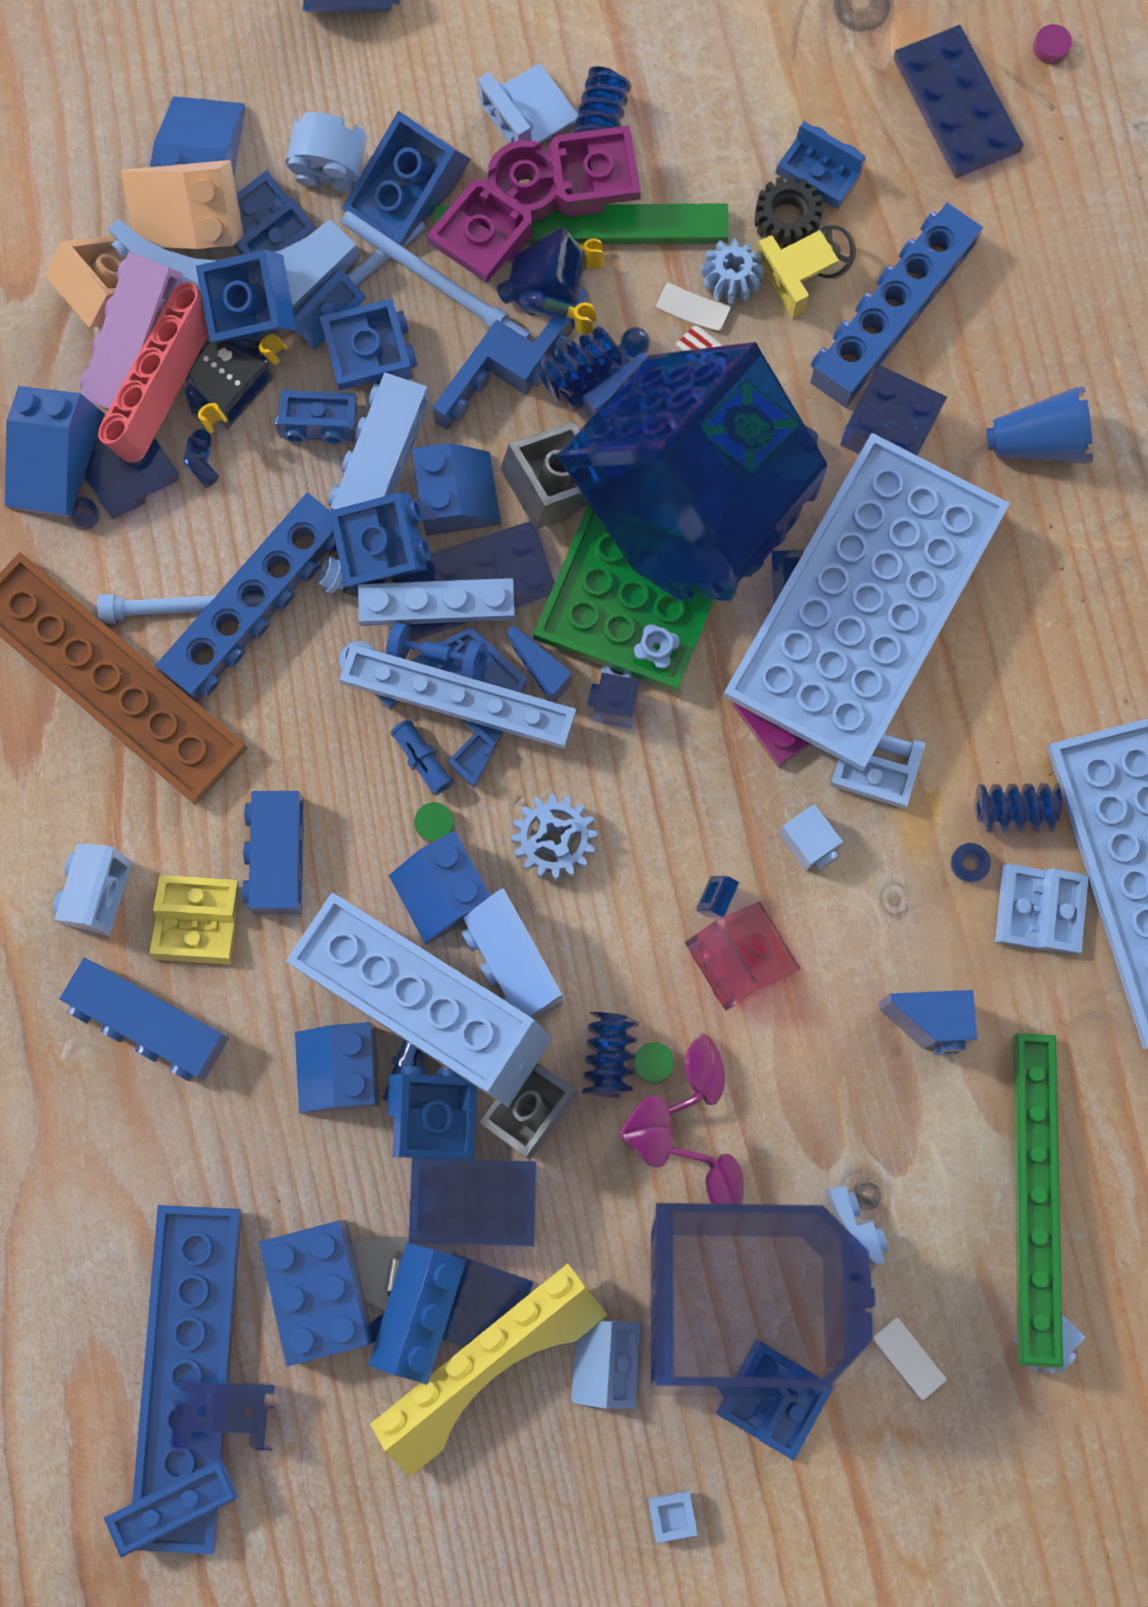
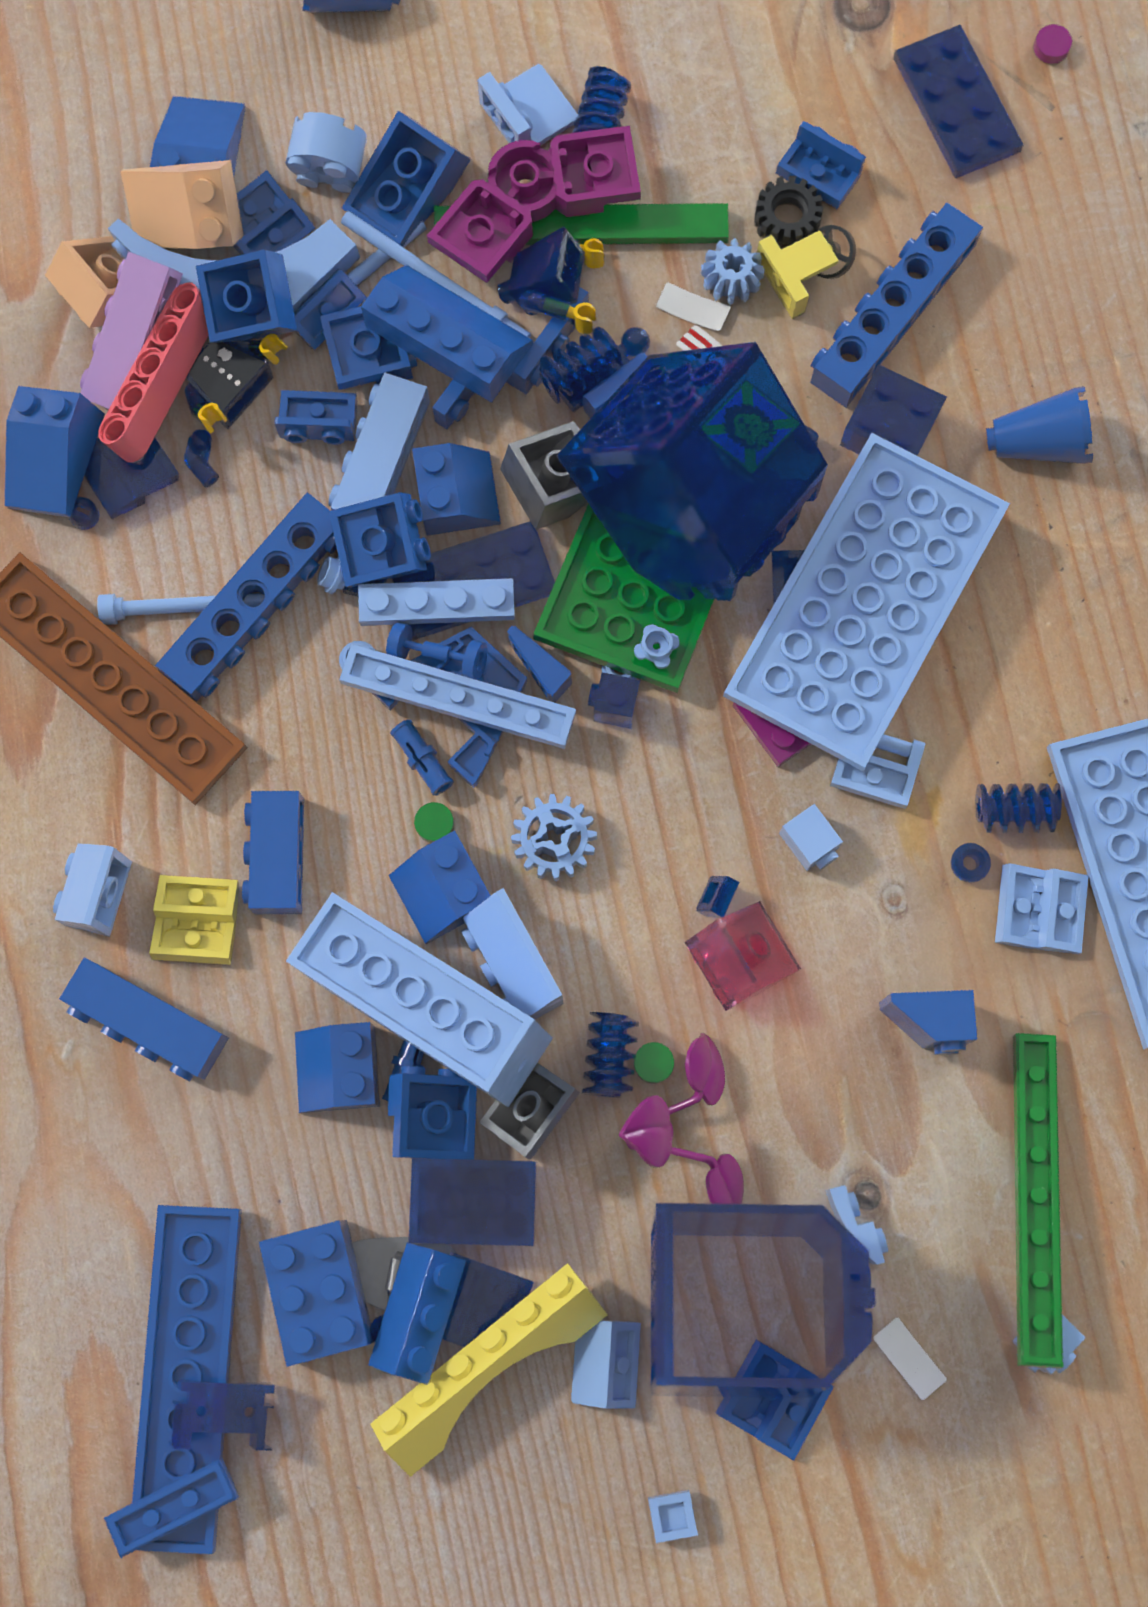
none -> blue slope [361,265,533,403]

